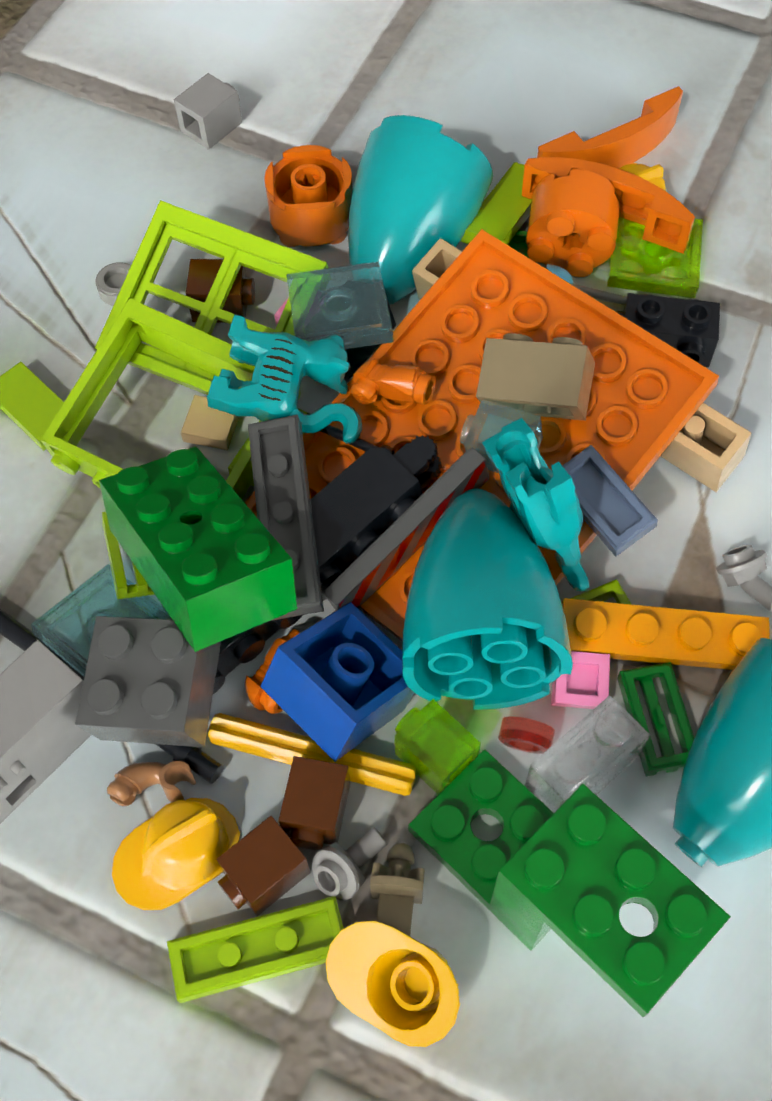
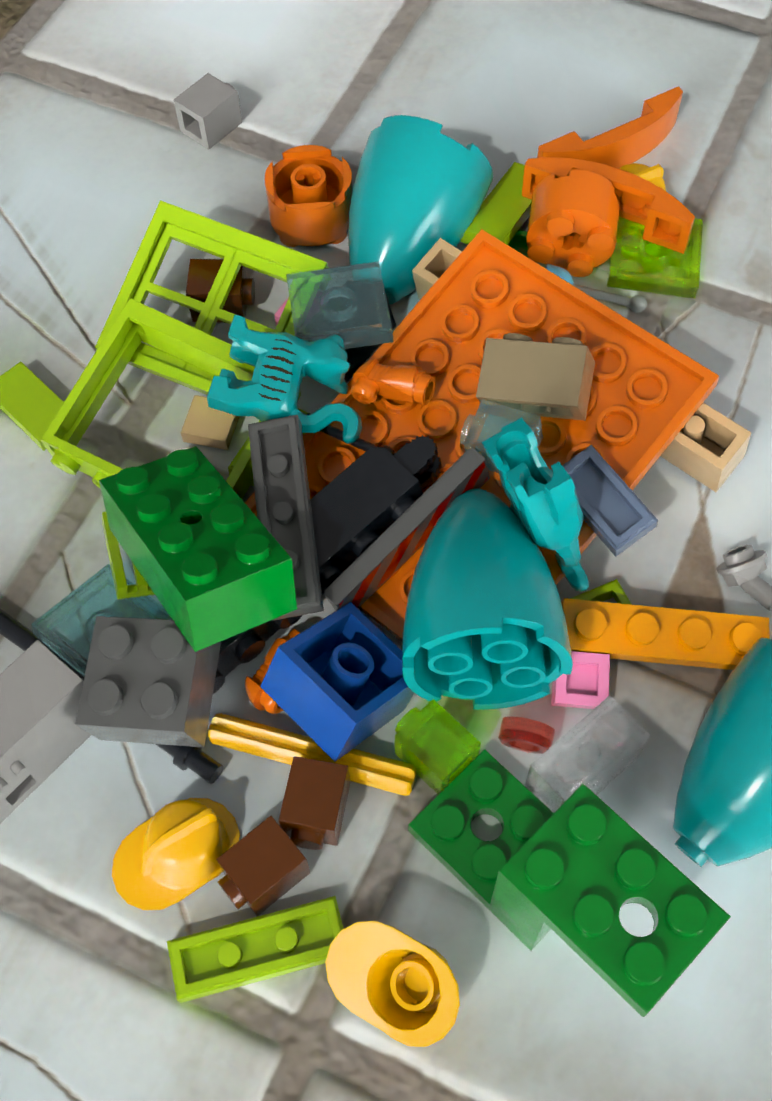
light grey tile [95,262,131,306] -> none
medium nougat arm [107,761,196,806] -> none
light grey plate [312,827,388,900] -> none
dark tan piece [370,843,425,936] -> none
black brick [615,293,720,368] -> none
green tile [617,662,694,777] -> none

